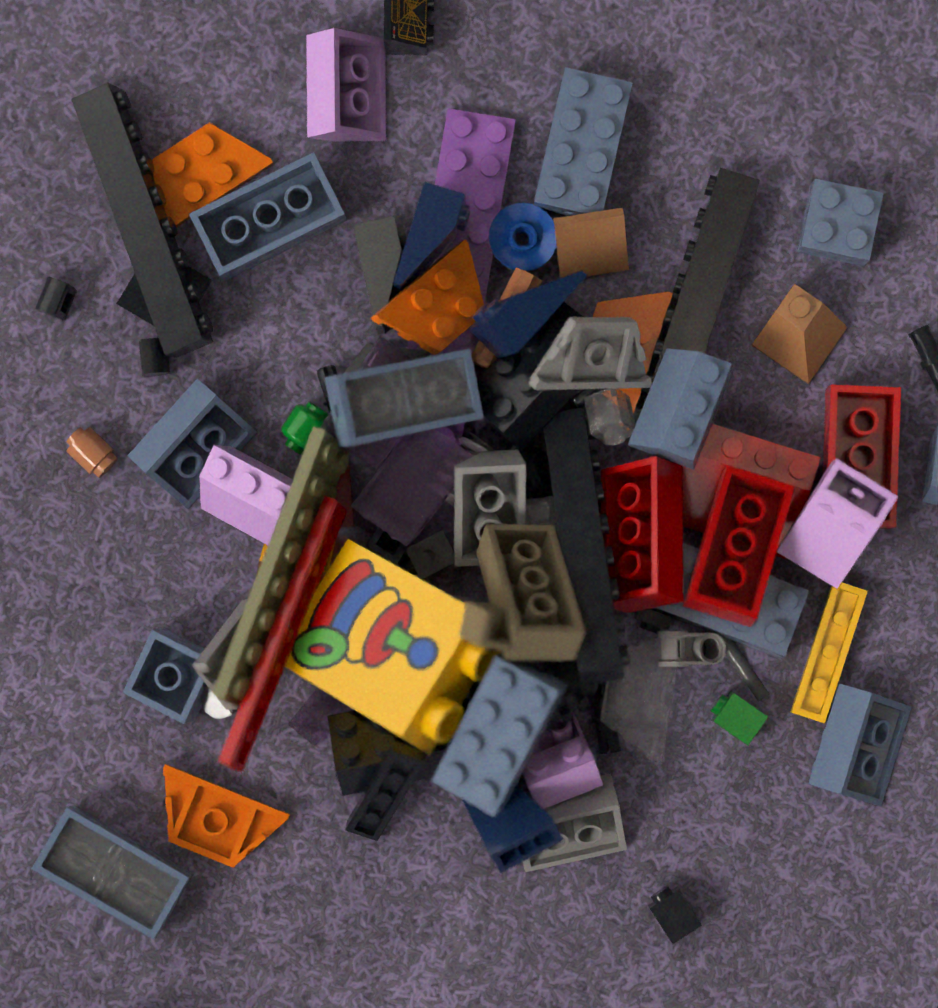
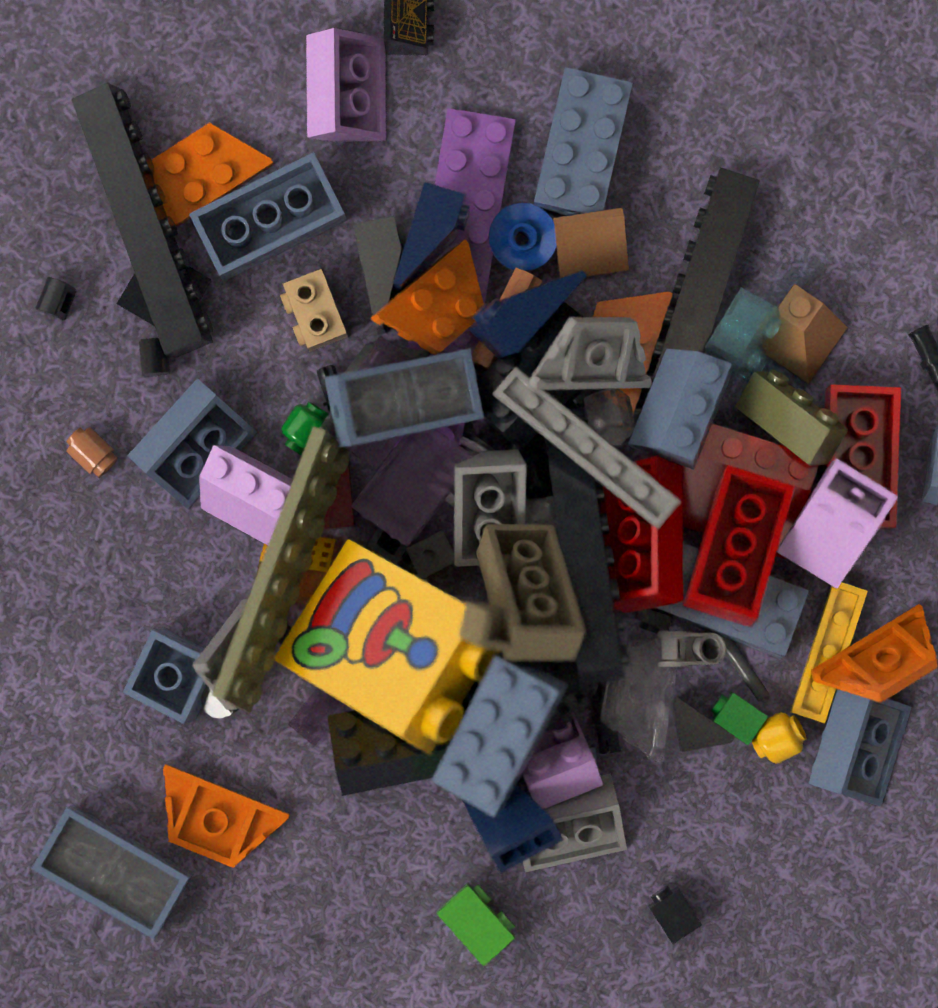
red tile [218,496,347,773] -> none
black tile [345,741,427,841] -> none
sand blue brick [797,179,883,266] -> none
none -> tan brick [280,269,348,352]
none -> bright green brick [436,882,515,967]
none -> light grey tile [493,367,681,529]
none -> black slope [671,697,735,752]
none -> clear light blue brick [705,287,782,382]
none -> olive brick [735,369,848,465]
none -> yellow head [752,712,807,764]
none -> orange wing [811,604,938,703]

